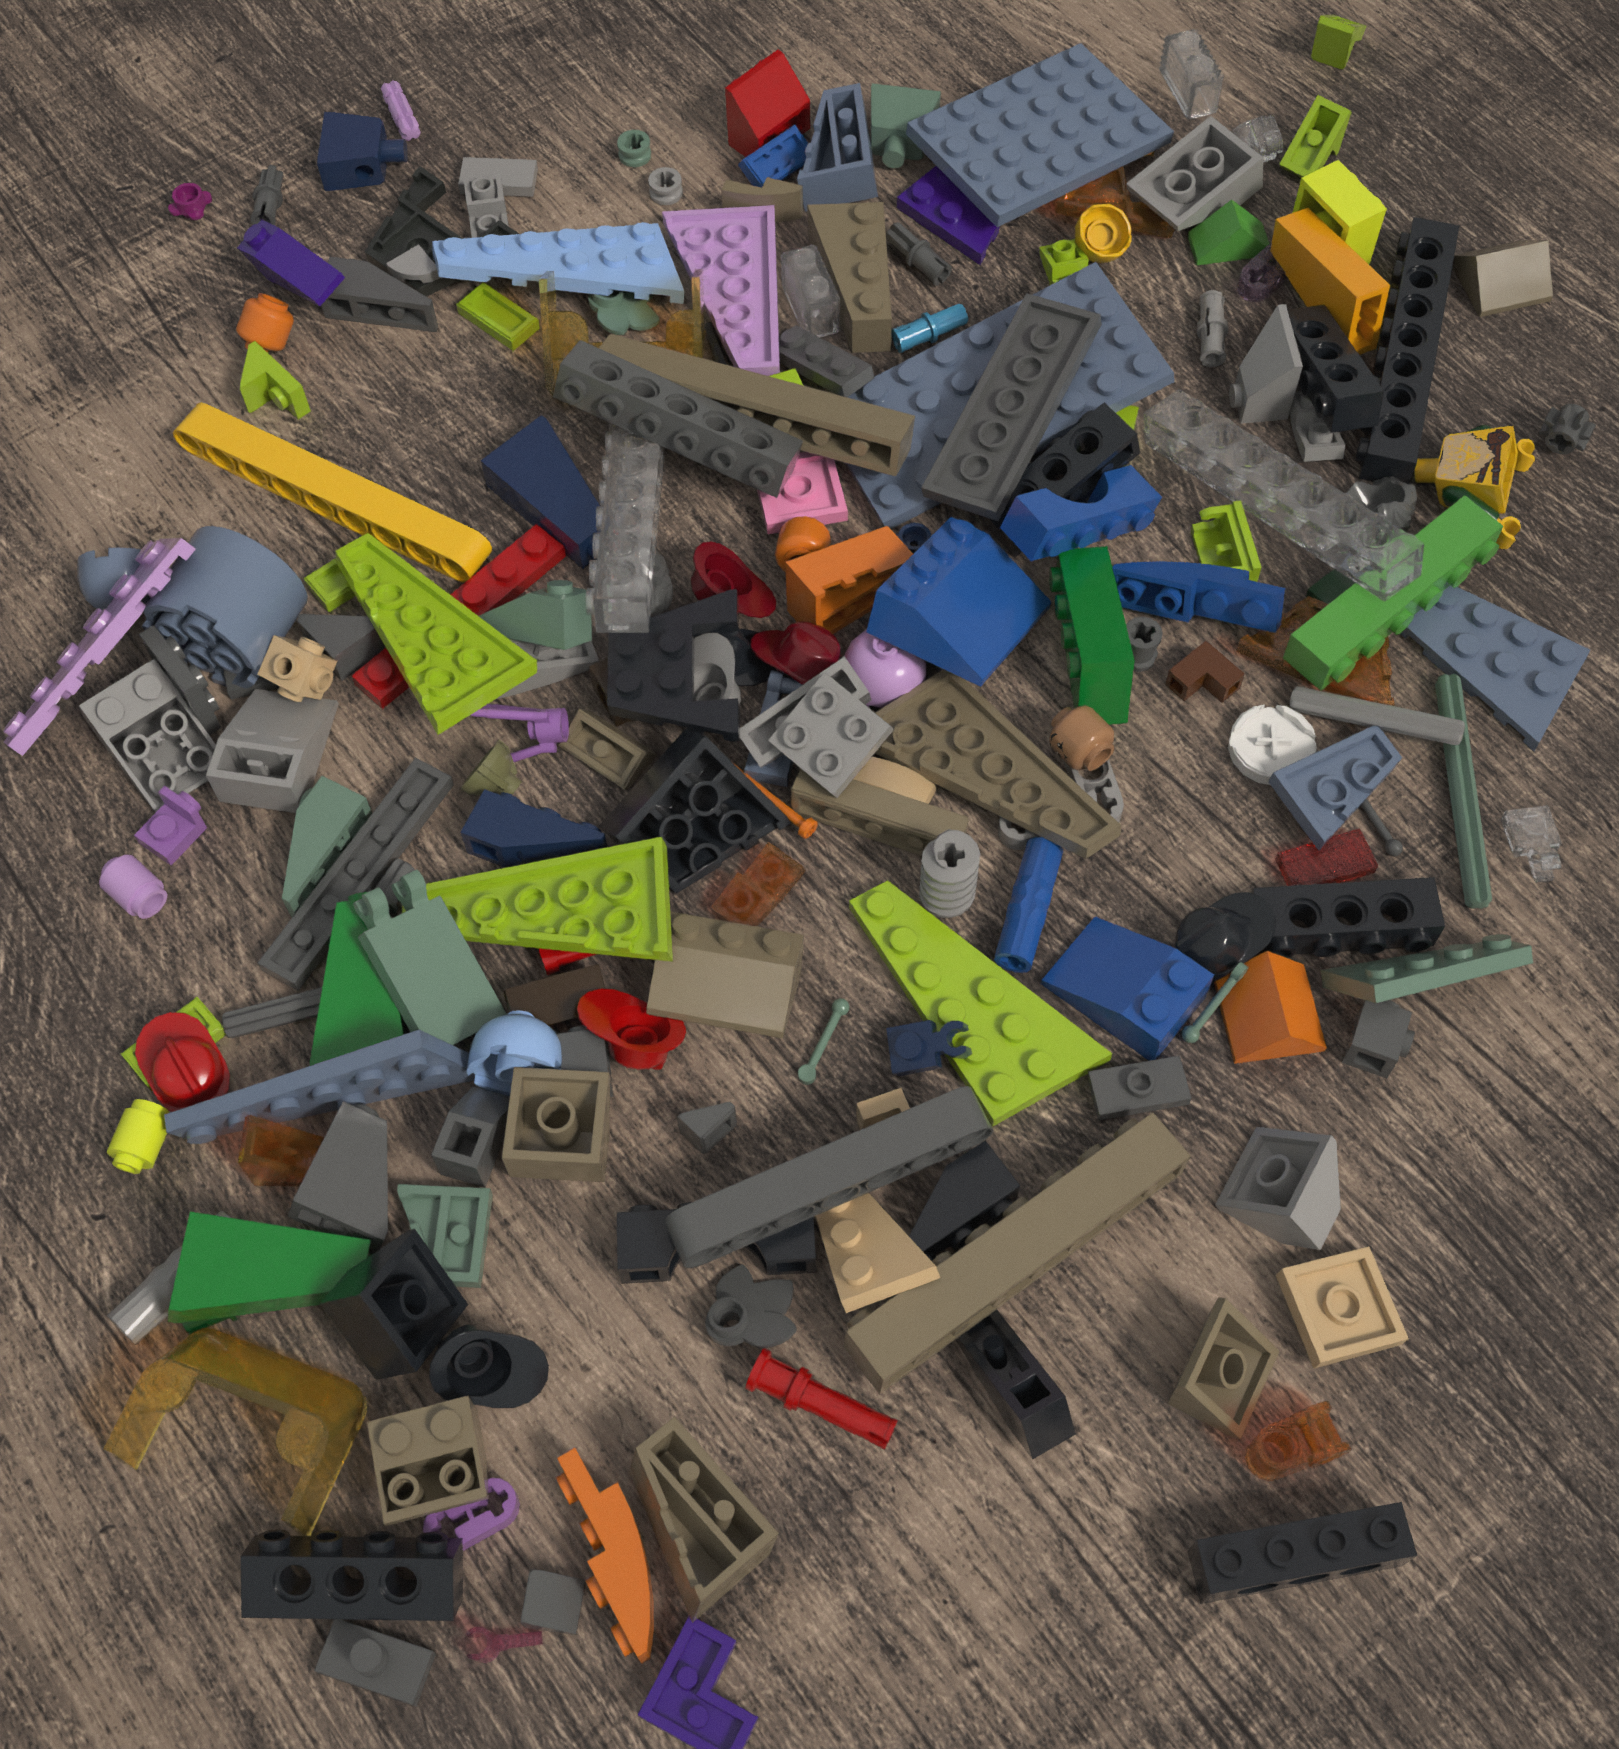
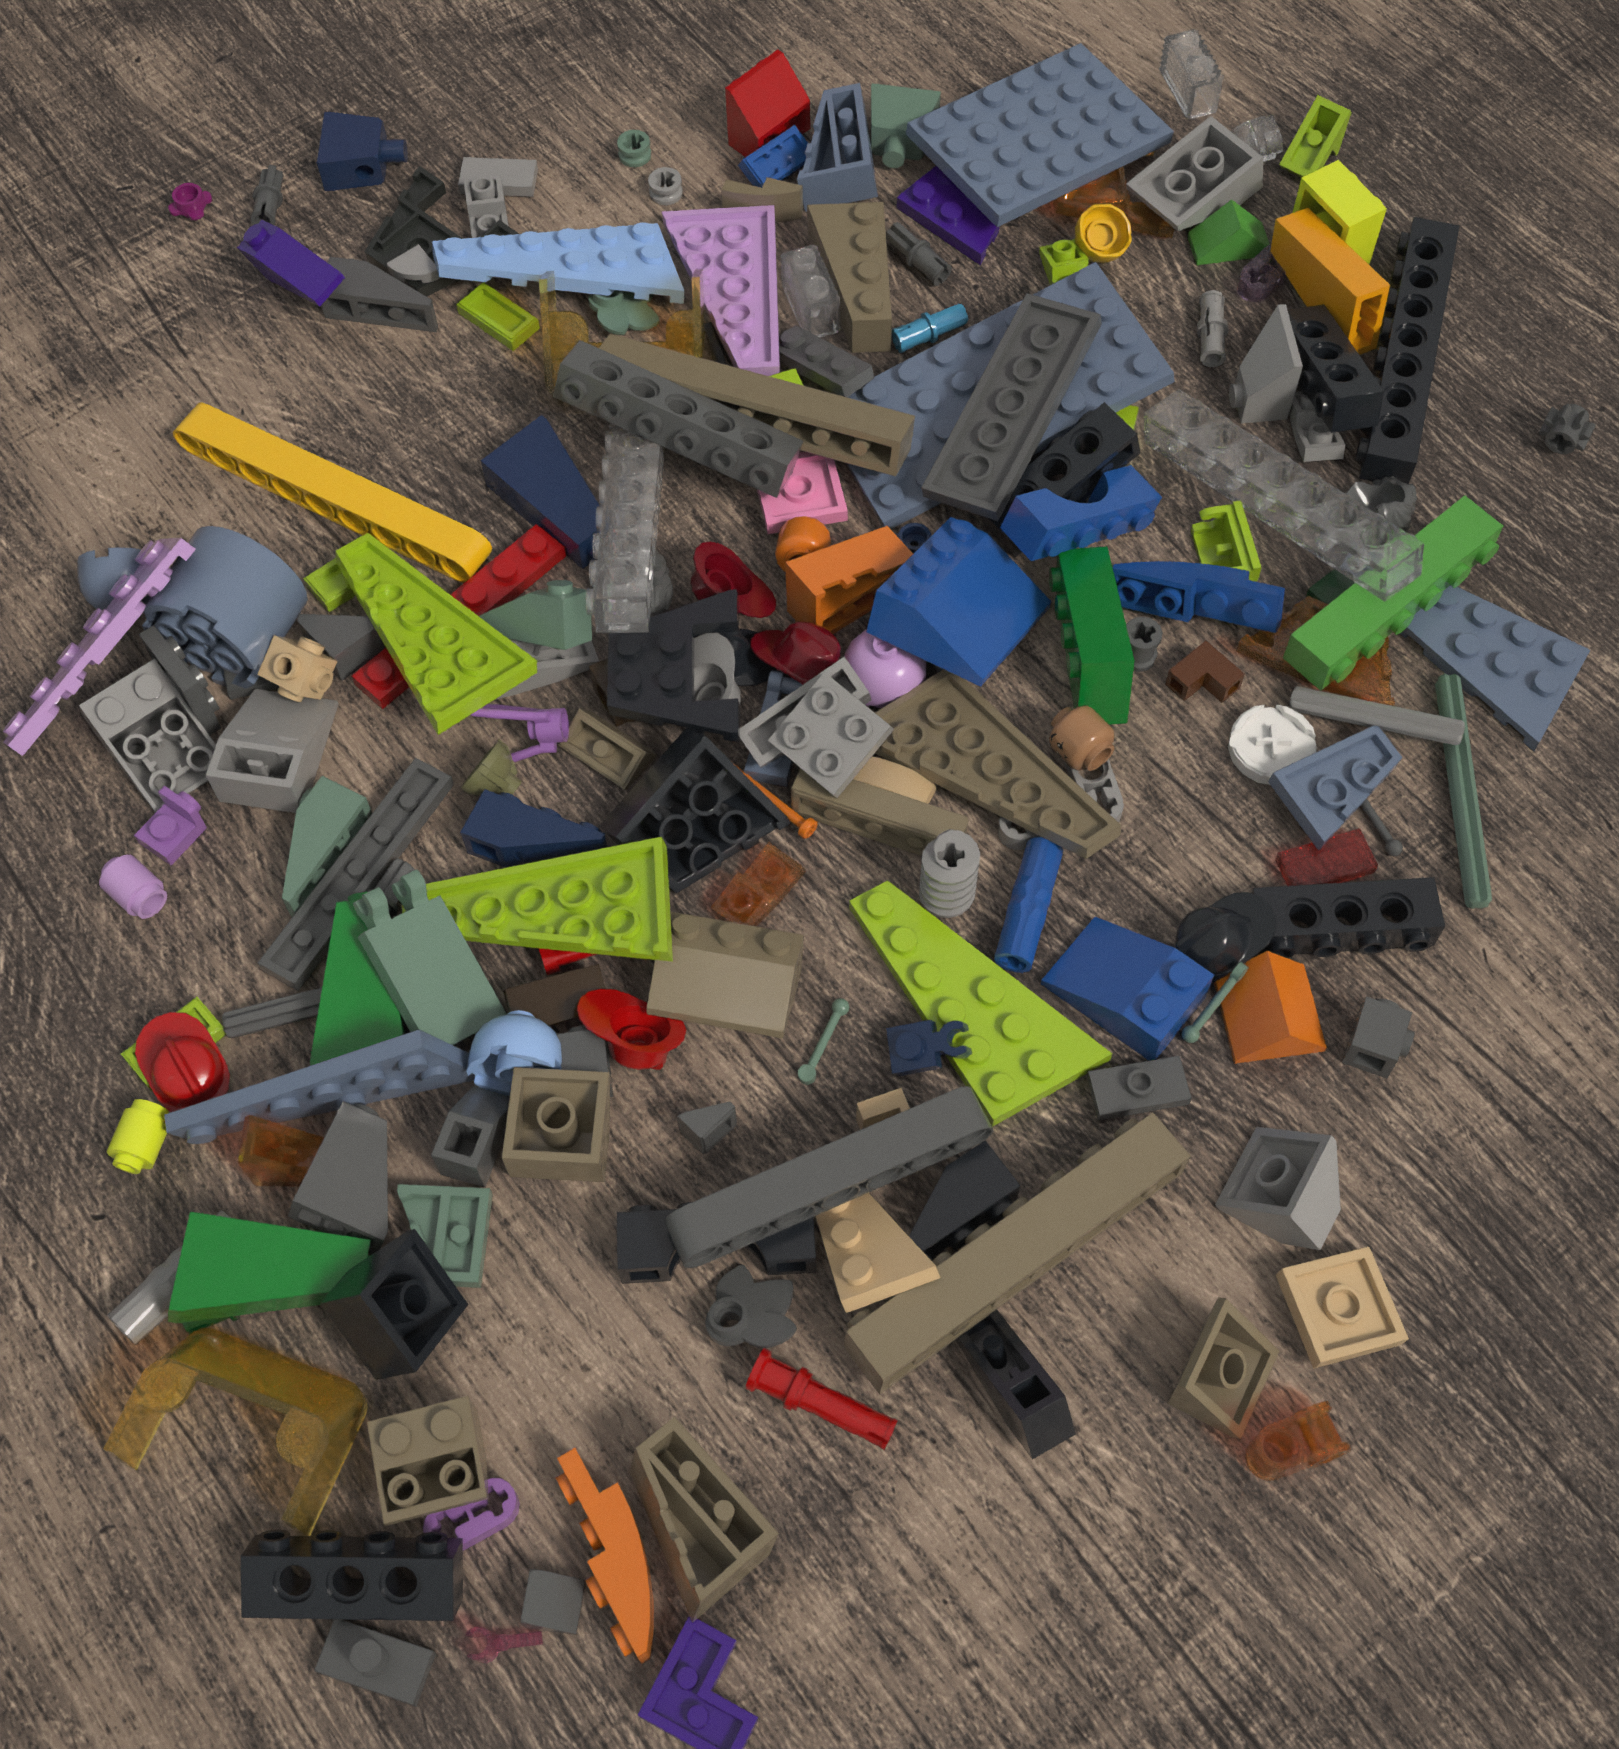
orange head [236,293,294,353] -> none
lime slope [240,341,311,420] -> none
lavender axle [381,80,421,141] -> none
black piece [429,1323,549,1408] -> none
black brick [1188,1502,1417,1604] -> none
lime slope [1311,14,1366,69] -> none
sand green wing [1321,934,1533,1003] -> none
torso [1415,425,1535,549] -> none
dark tan slope [1452,240,1553,317] -> none
clear plate [1501,805,1562,883] -> none

